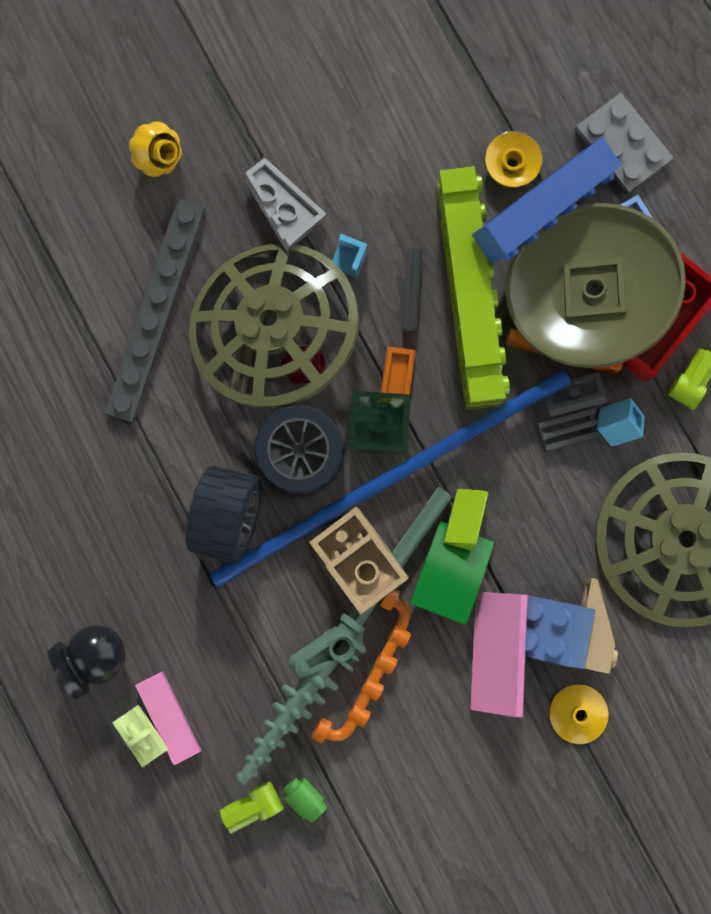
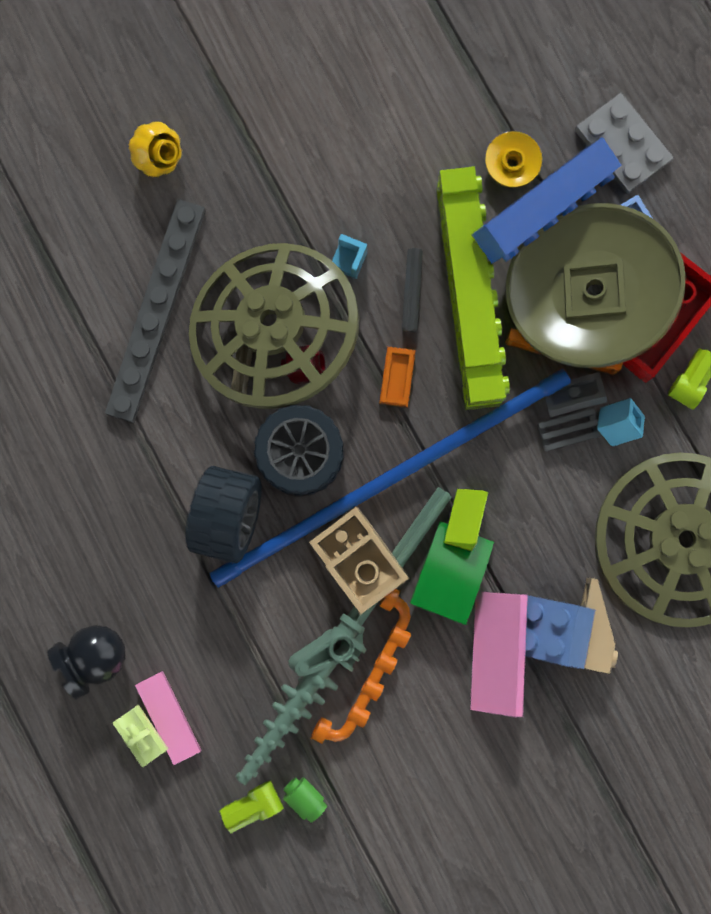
light grey wing [244,157,326,252] -> none
clear green slope [348,391,411,454] -> none
yellow dish [549,684,608,744] -> none

